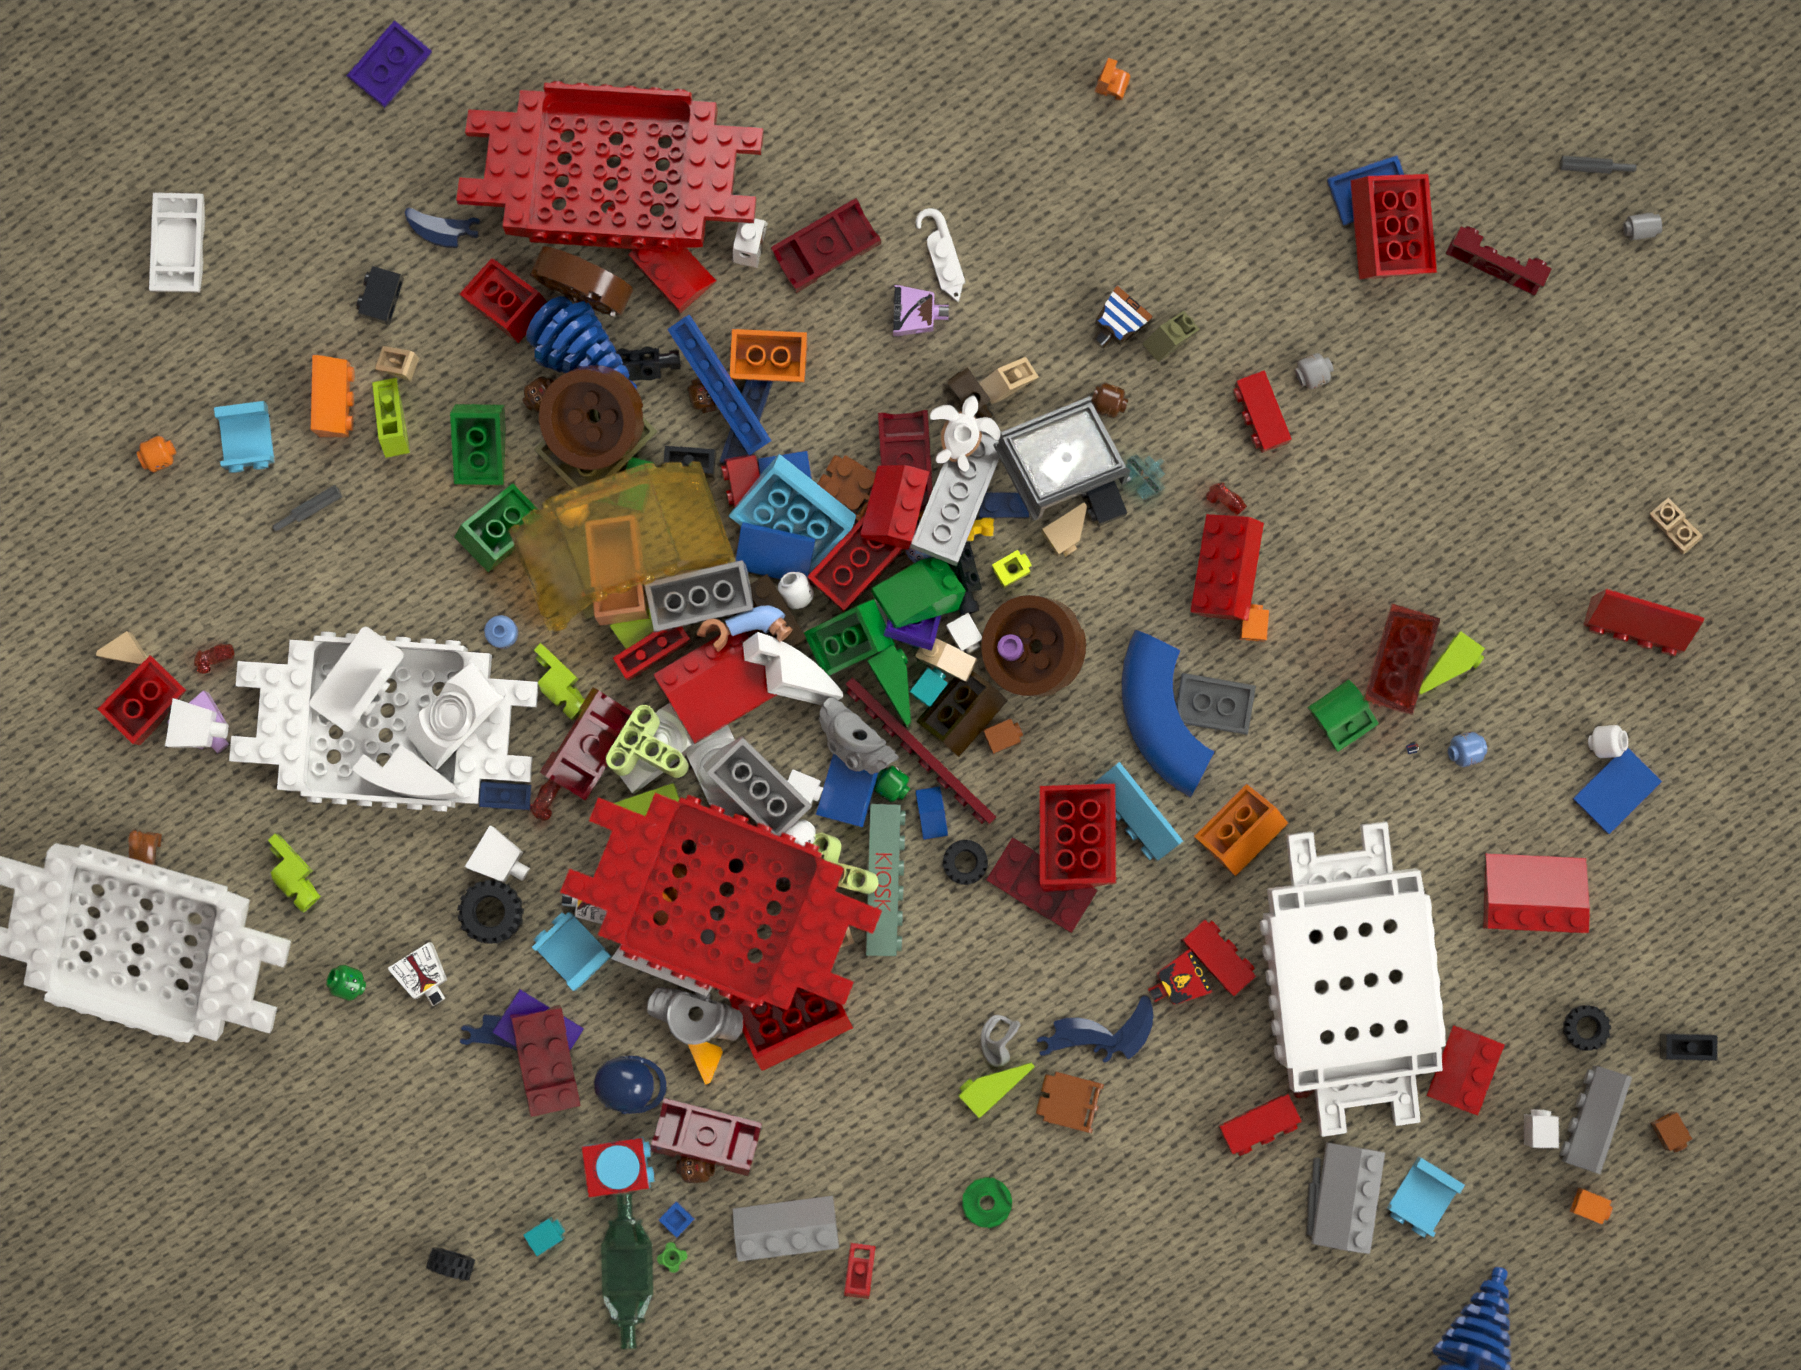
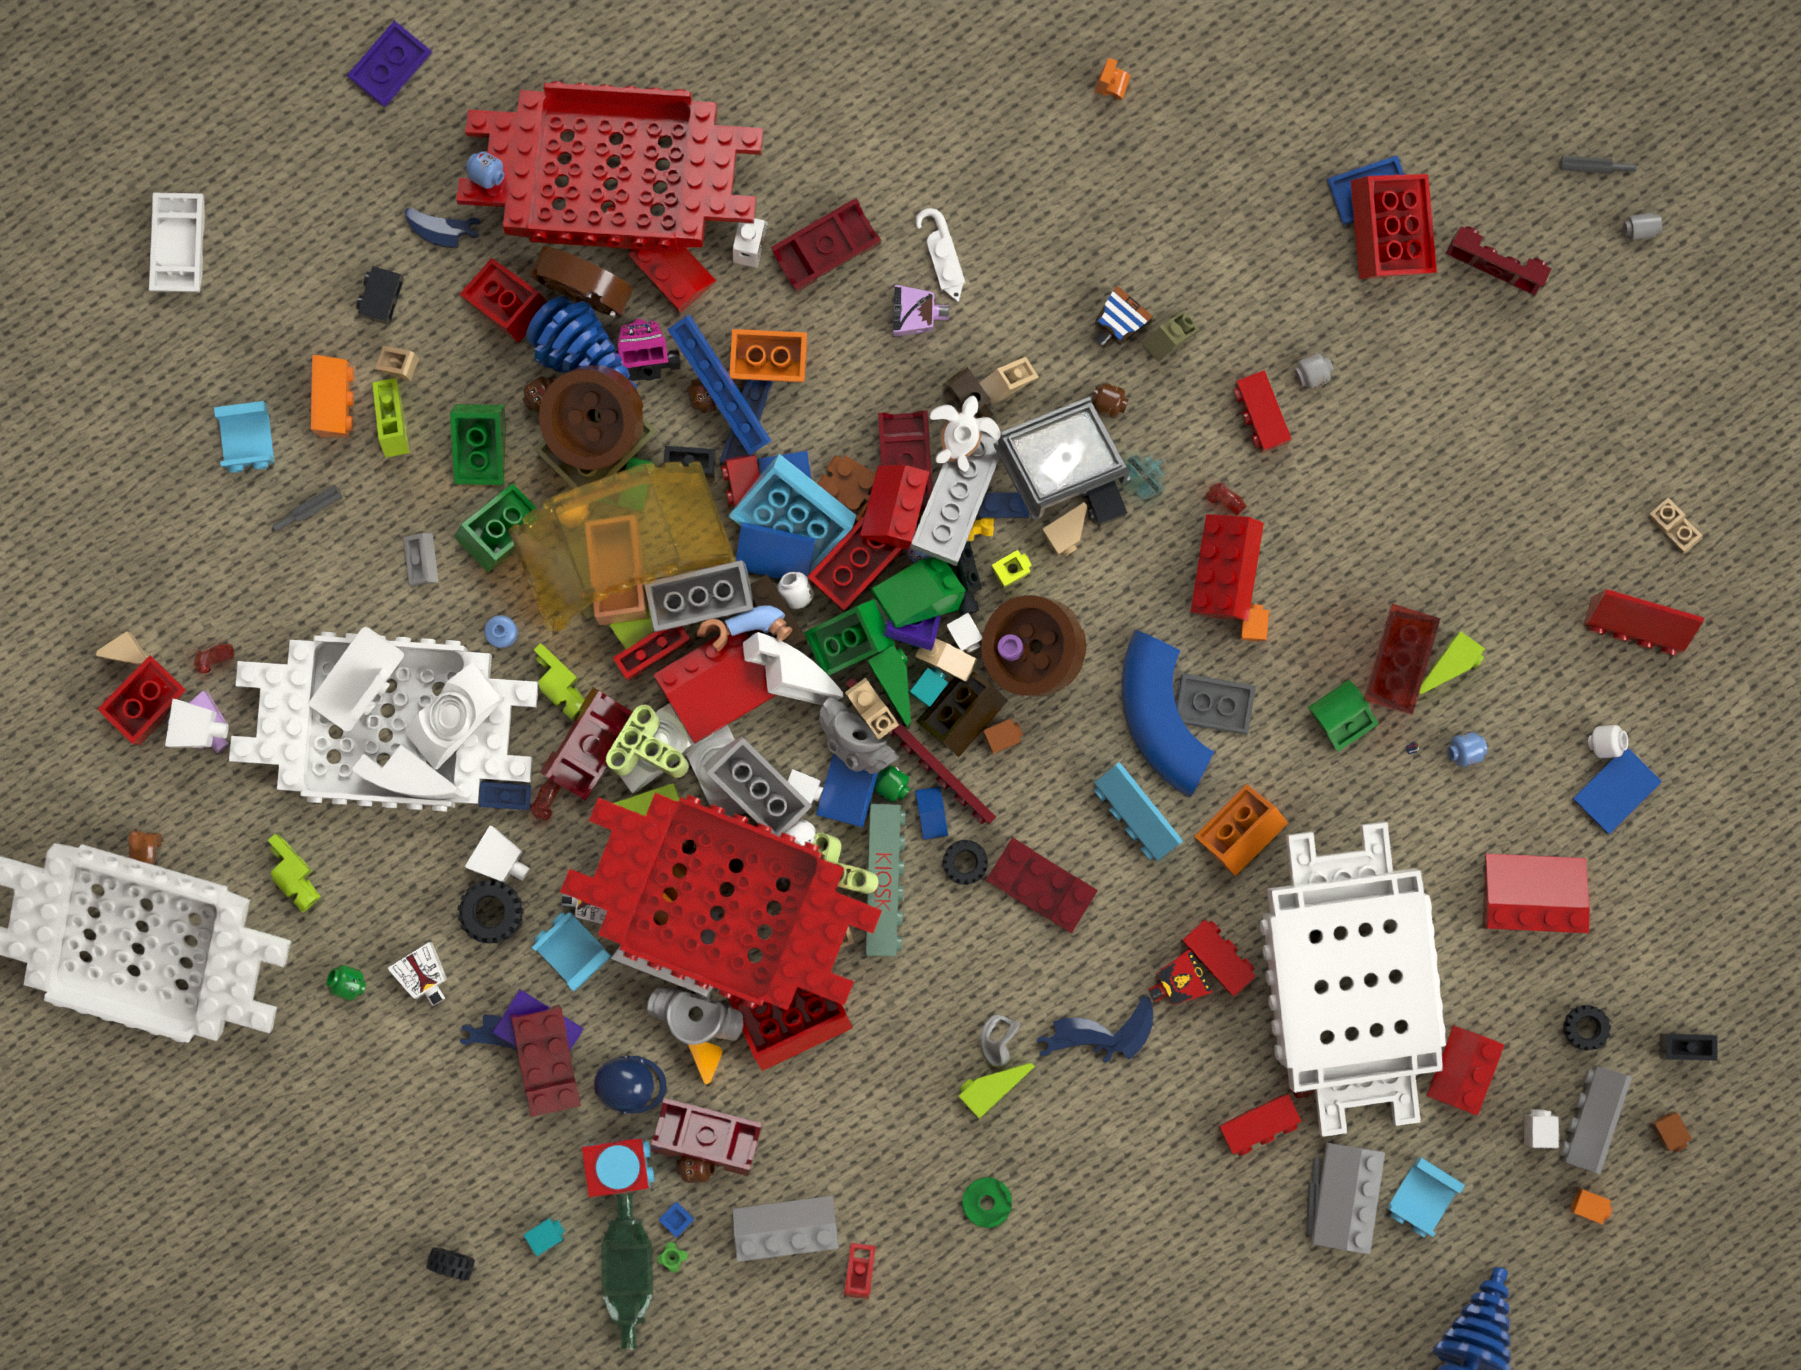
orange head [137,436,176,472] -> none
dark orange plate [1036,1071,1104,1133] -> none
red slope [1040,784,1116,891] -> none
none -> light grey slope [403,533,438,586]
none -> medium blue head [466,151,505,189]
none -> dark pink torso [618,319,668,368]
none -> tan slope [845,678,899,739]

